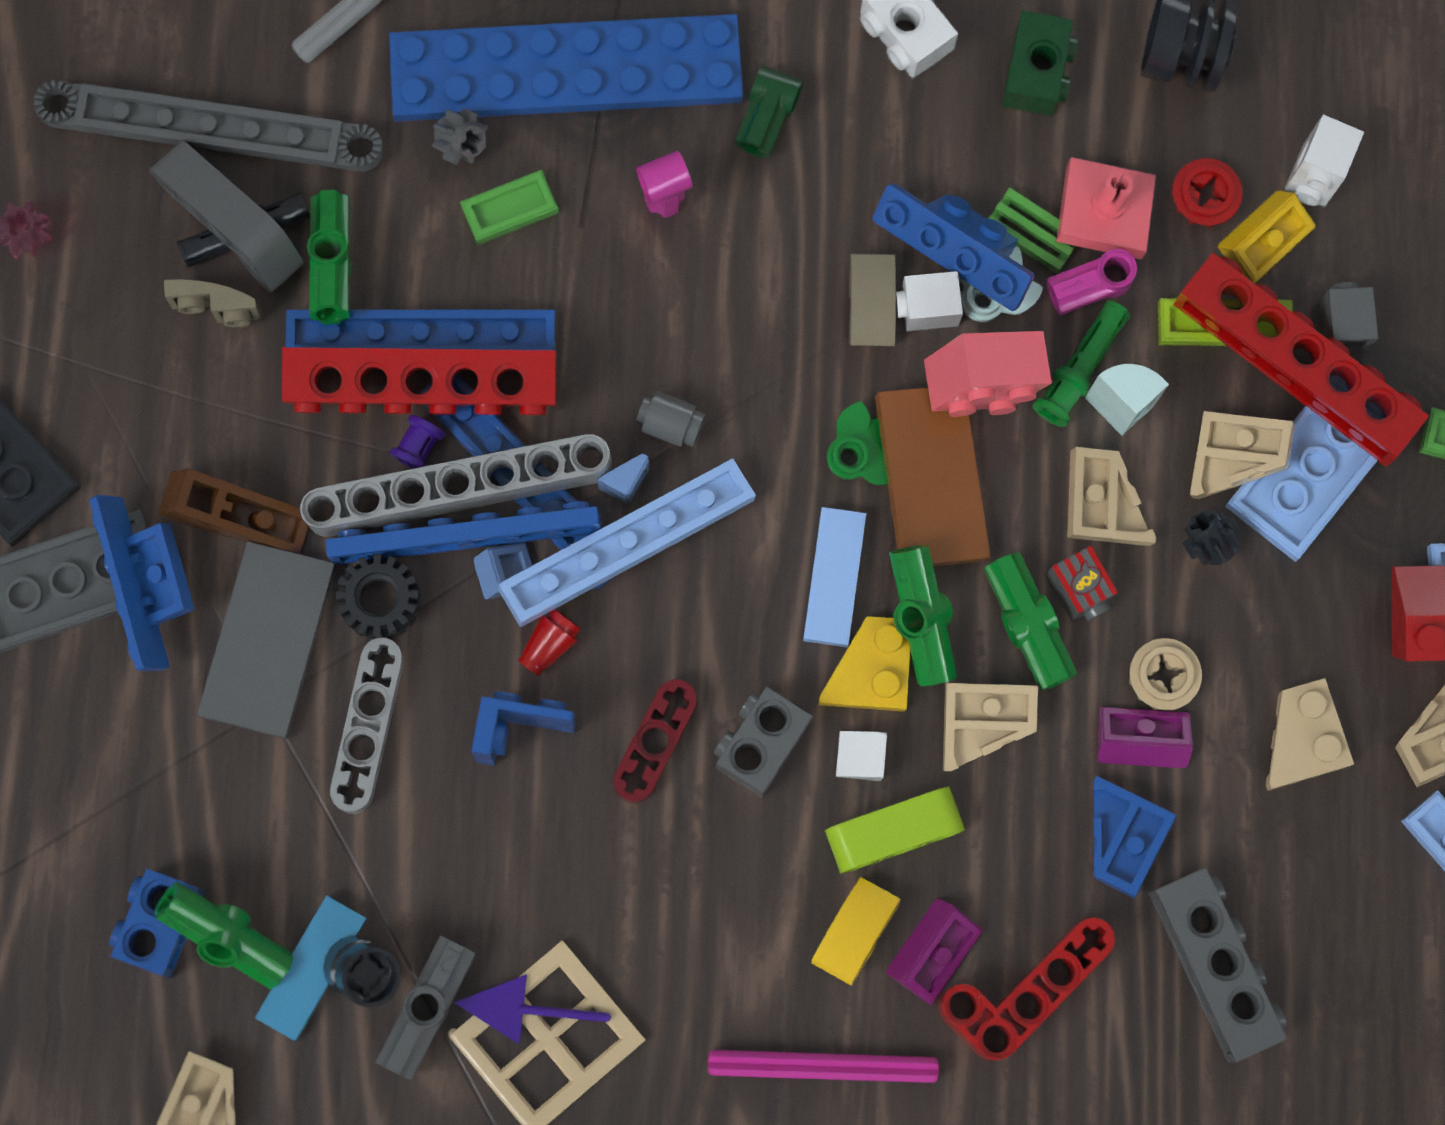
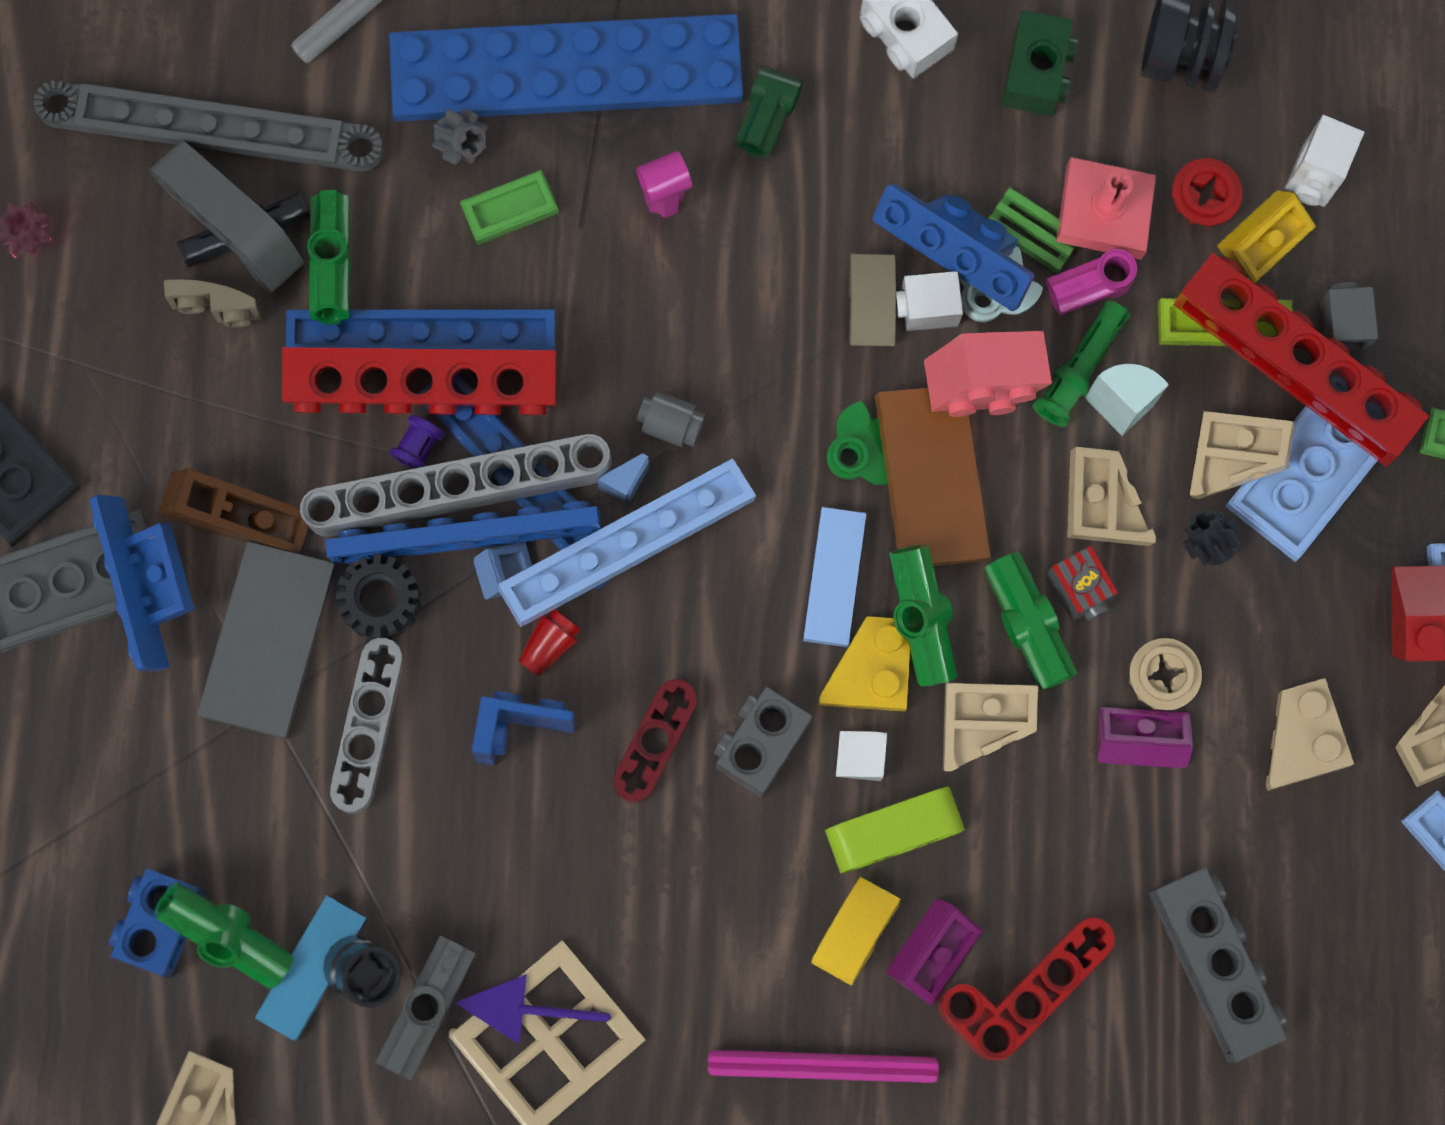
blue wing [1093,776,1176,899] -> none

